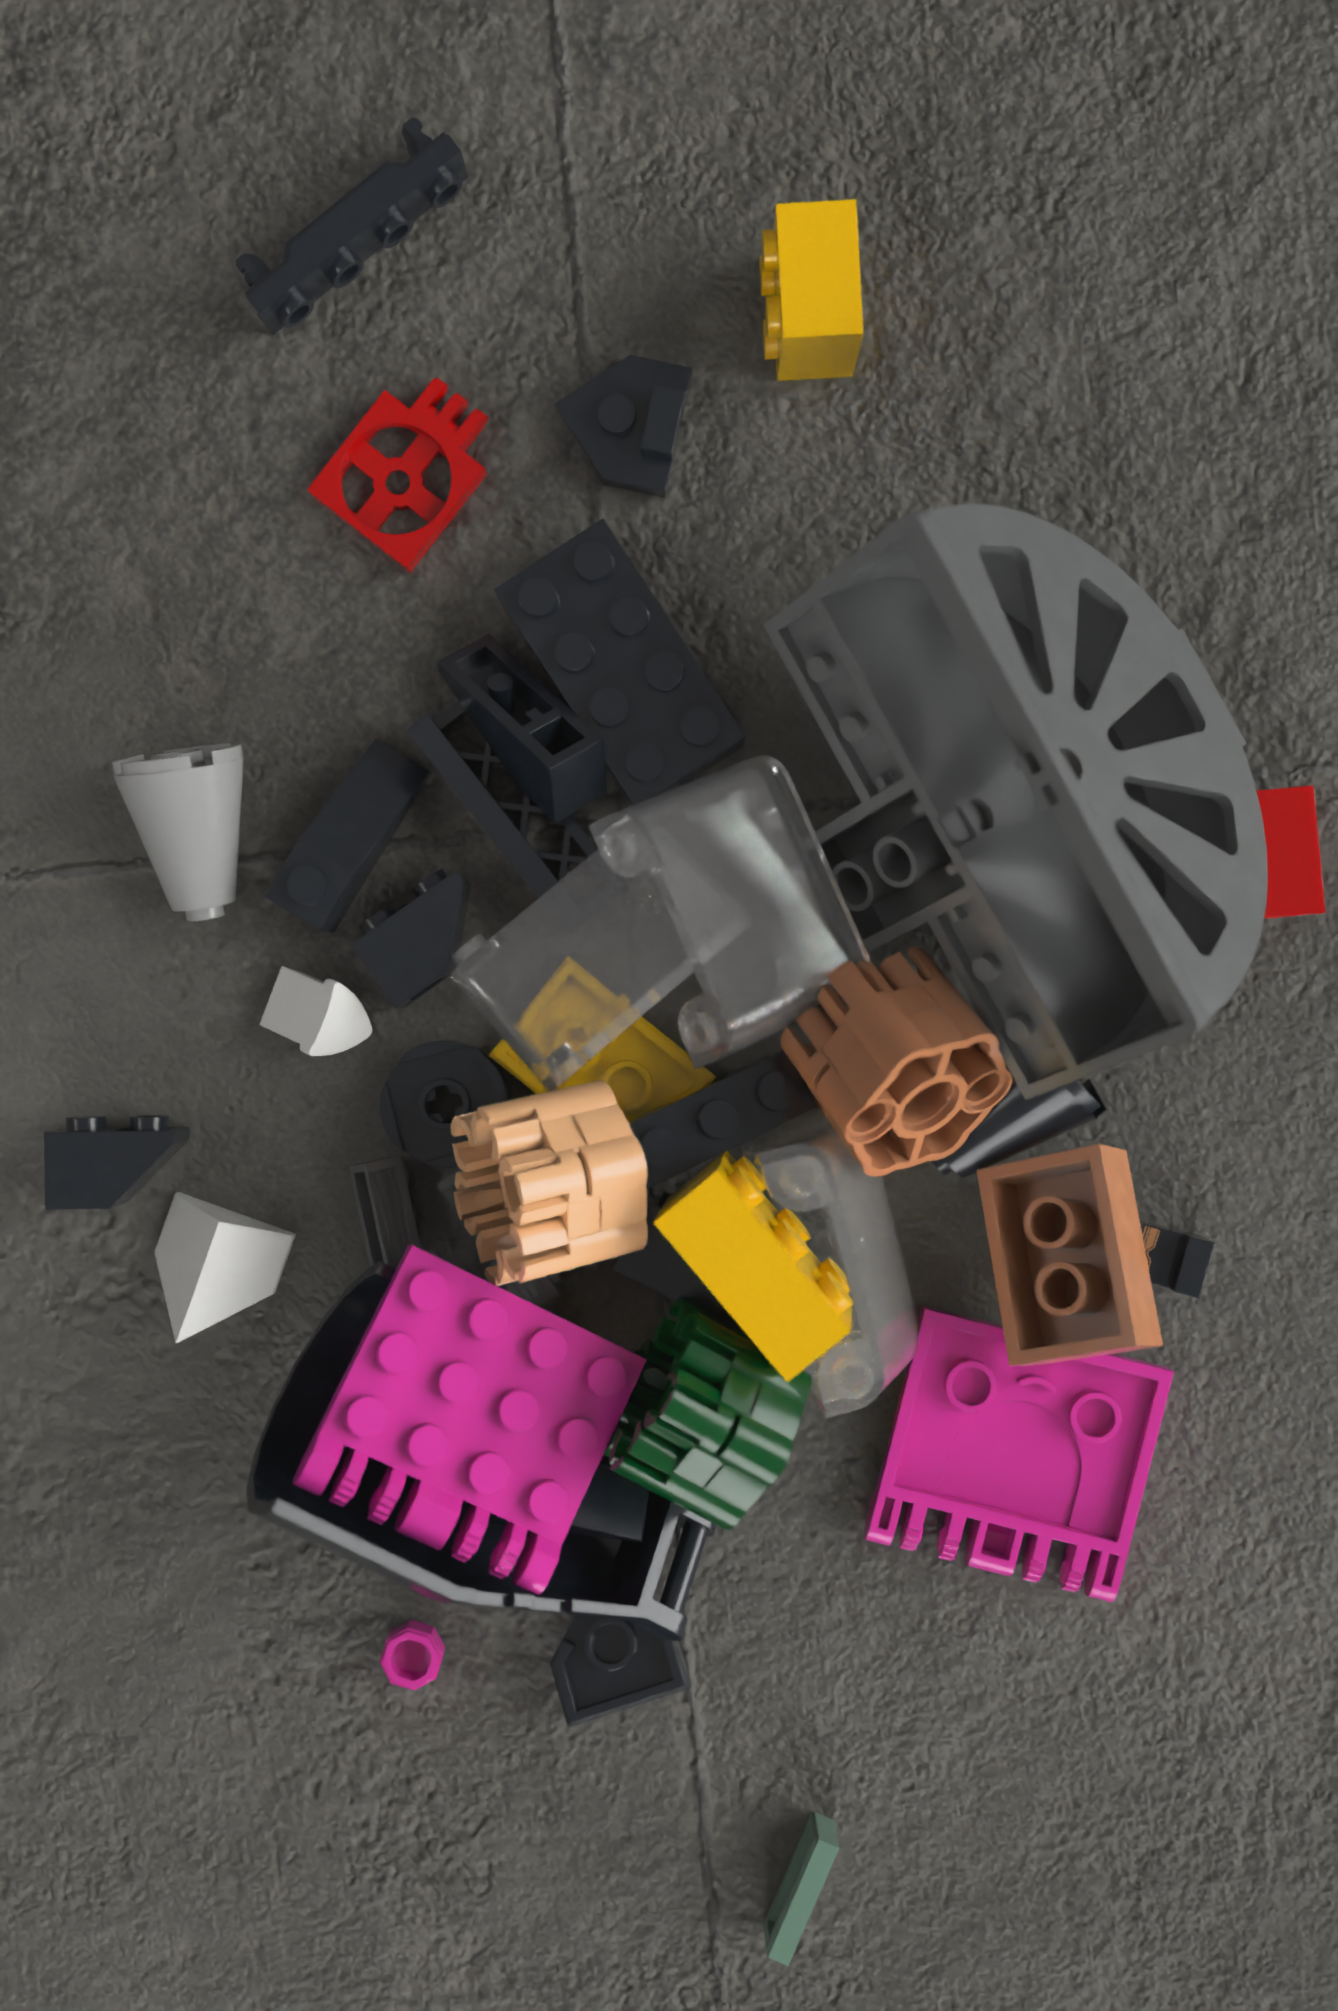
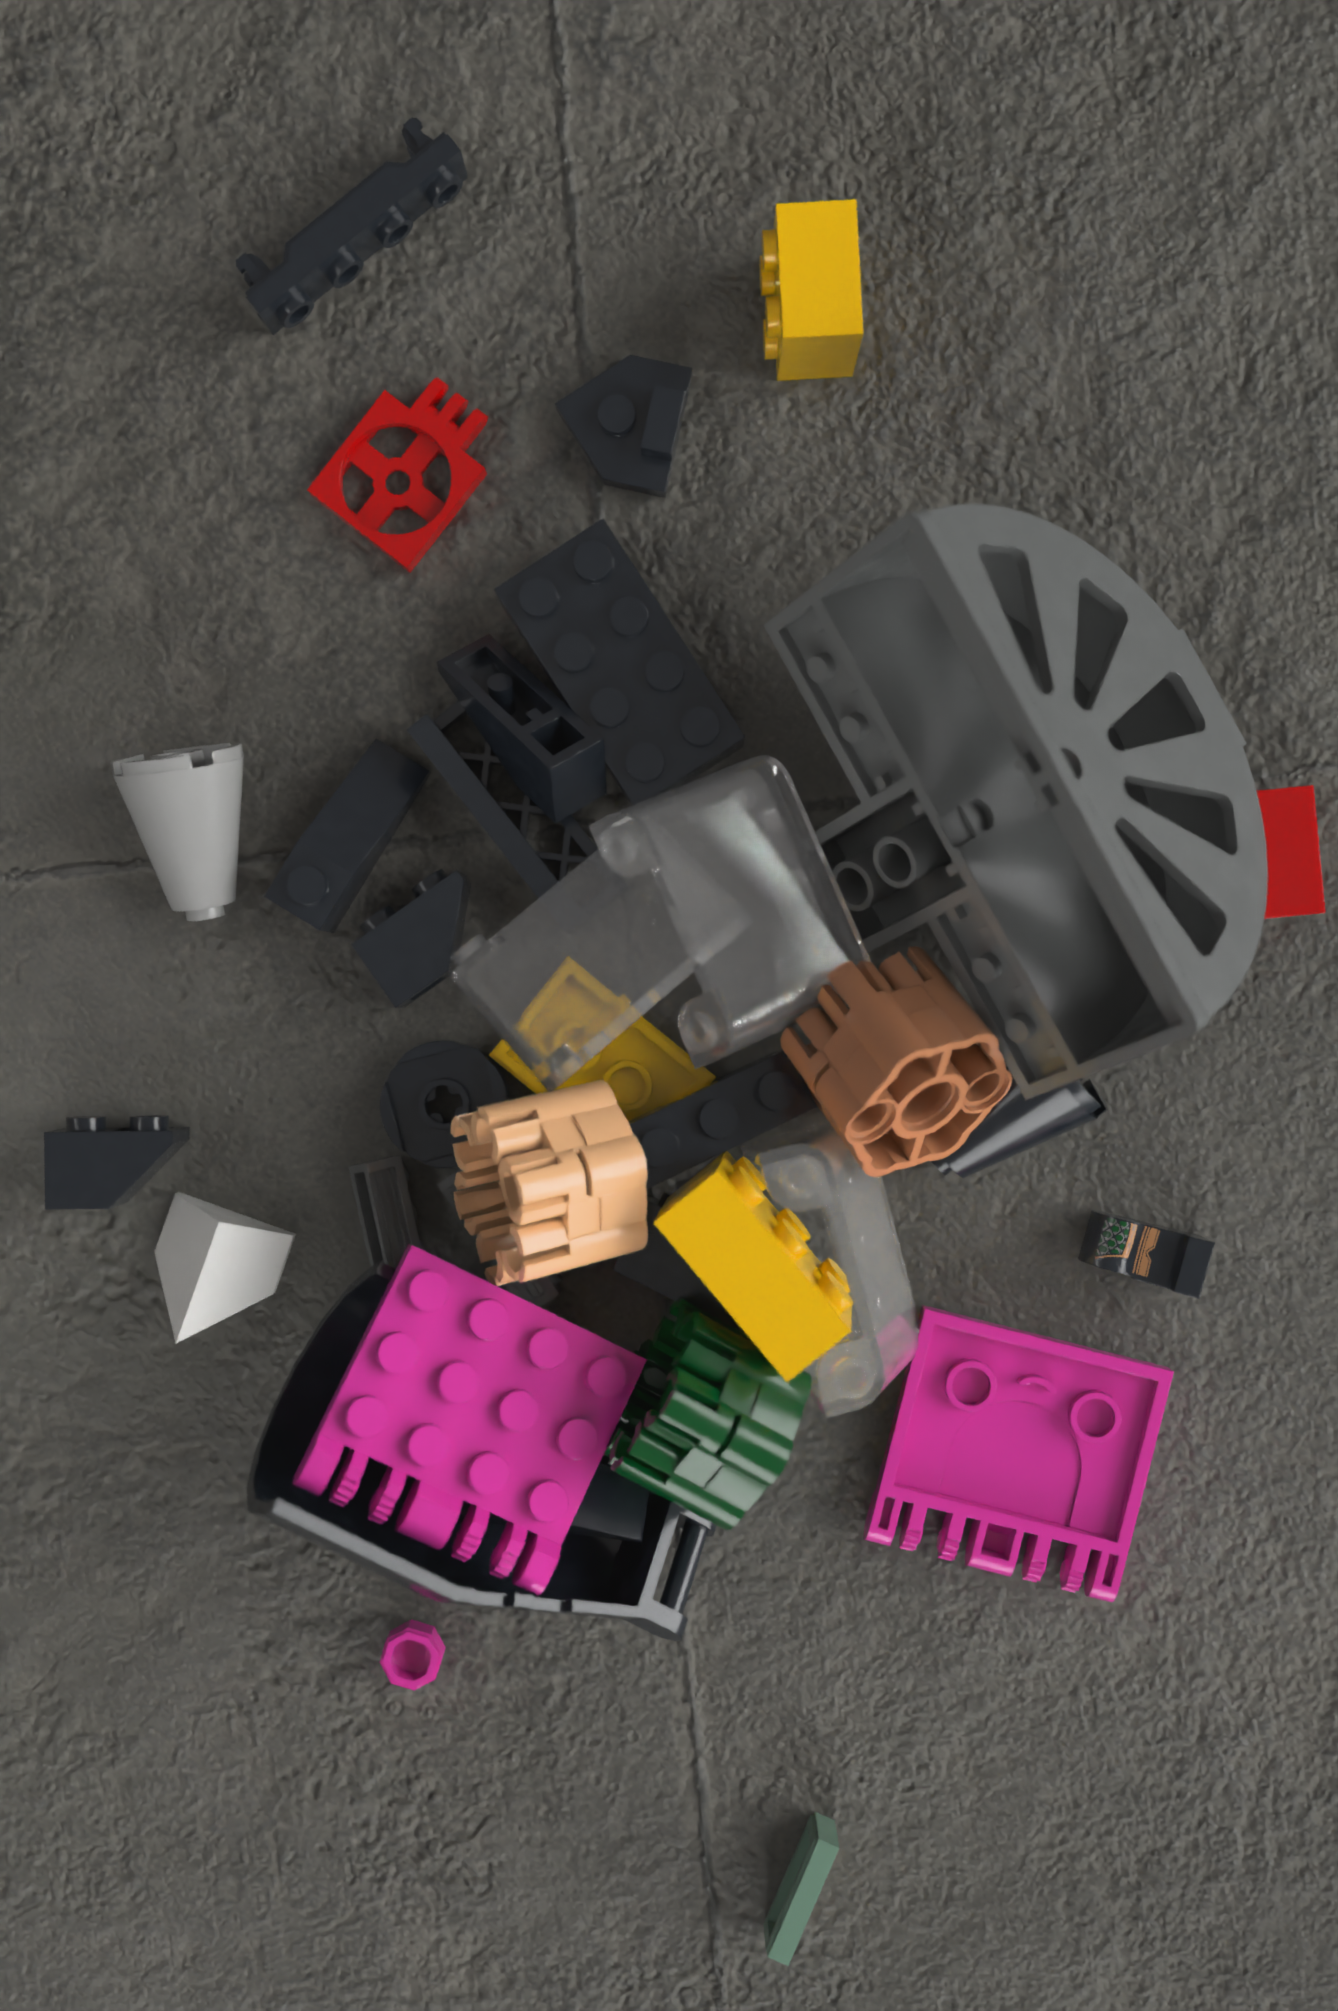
white tile [259,966,372,1056] -> none
black plate [550,1615,692,1728] -> none
nougat brick [976,1144,1163,1366] -> none

